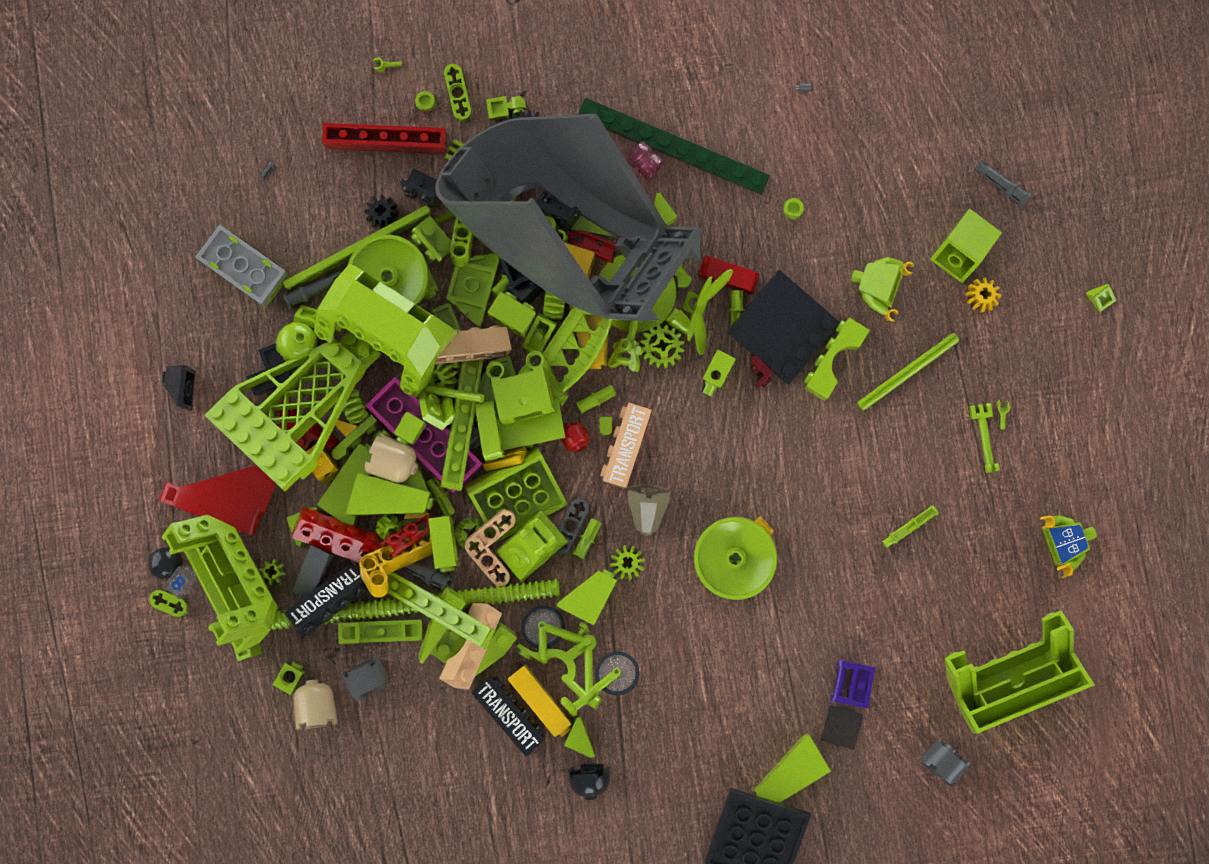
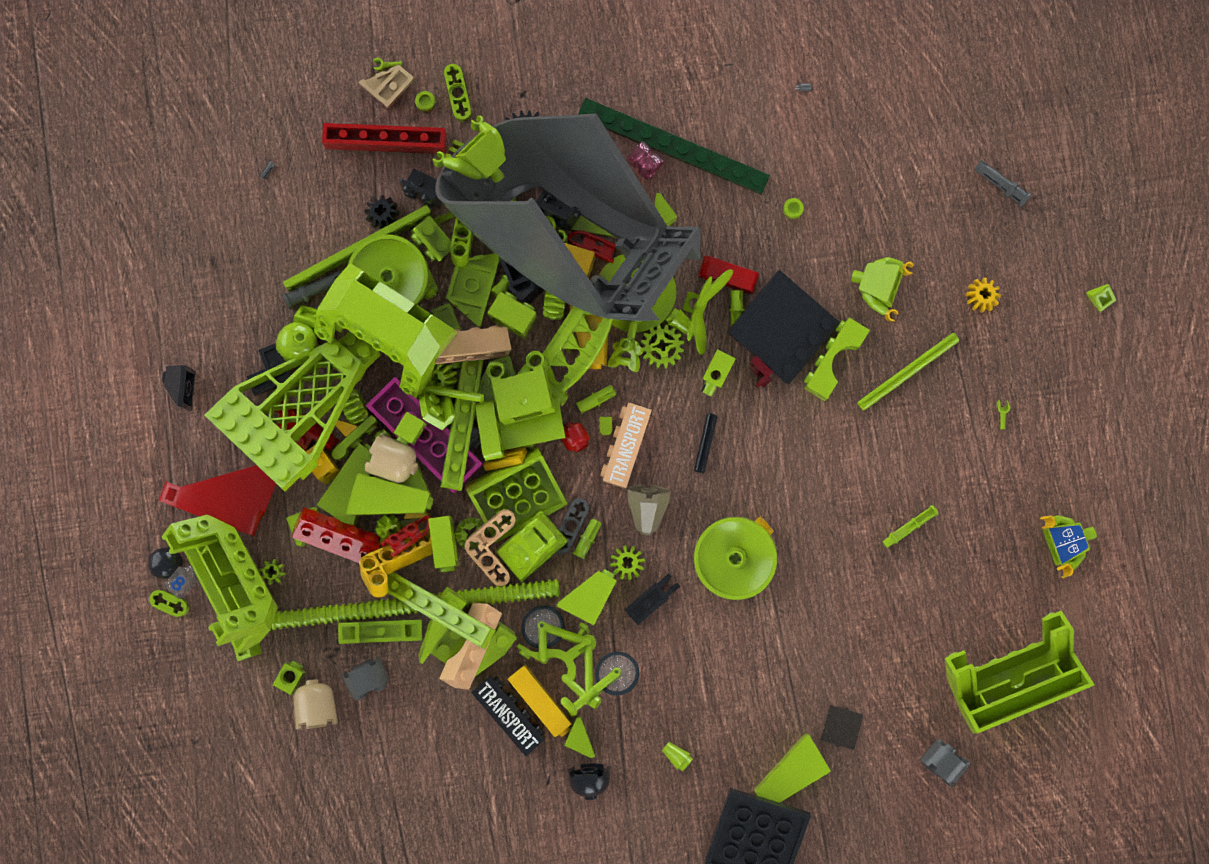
light grey piece [195,224,290,308] -> none
black brick [284,562,368,639] -> none
dark grey slope [292,545,336,600] -> none
dark grey pin [401,562,453,592] -> none
lime axle [426,477,455,516] -> none
lime plate [486,96,526,121] -> none
lime slope [522,314,557,353] -> none
lime piece [675,264,692,288] -> none
dark purple plate [830,660,875,708] -> none
lime slope [930,208,1002,283] -> none
lime hinge [969,403,1000,473] -> none
none -> tan wing [358,65,415,110]
none -> lime torso [433,116,506,183]
none -> black hinge [624,573,680,625]
none -> lime cone [662,742,693,772]
none -> black axle [694,413,717,473]

